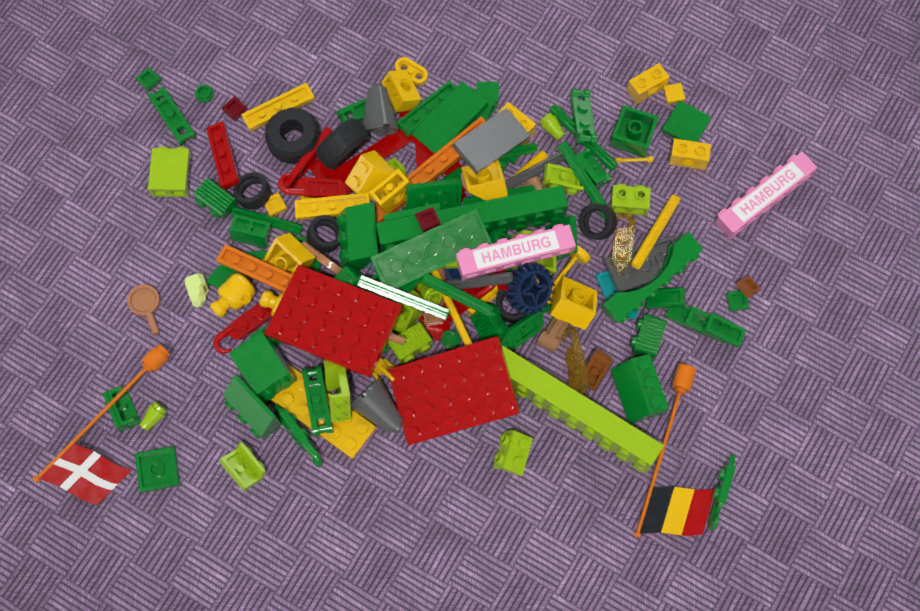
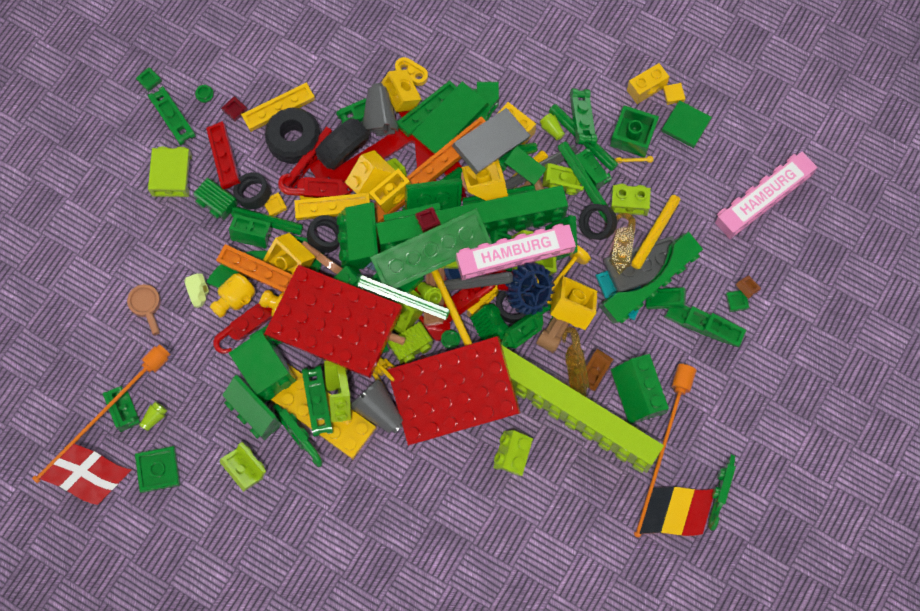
green axle [421,273,493,317] -> none
green brick [630,314,667,360] -> none
yellow brick [669,138,711,170] -> none
none -> green hinge [504,146,546,185]

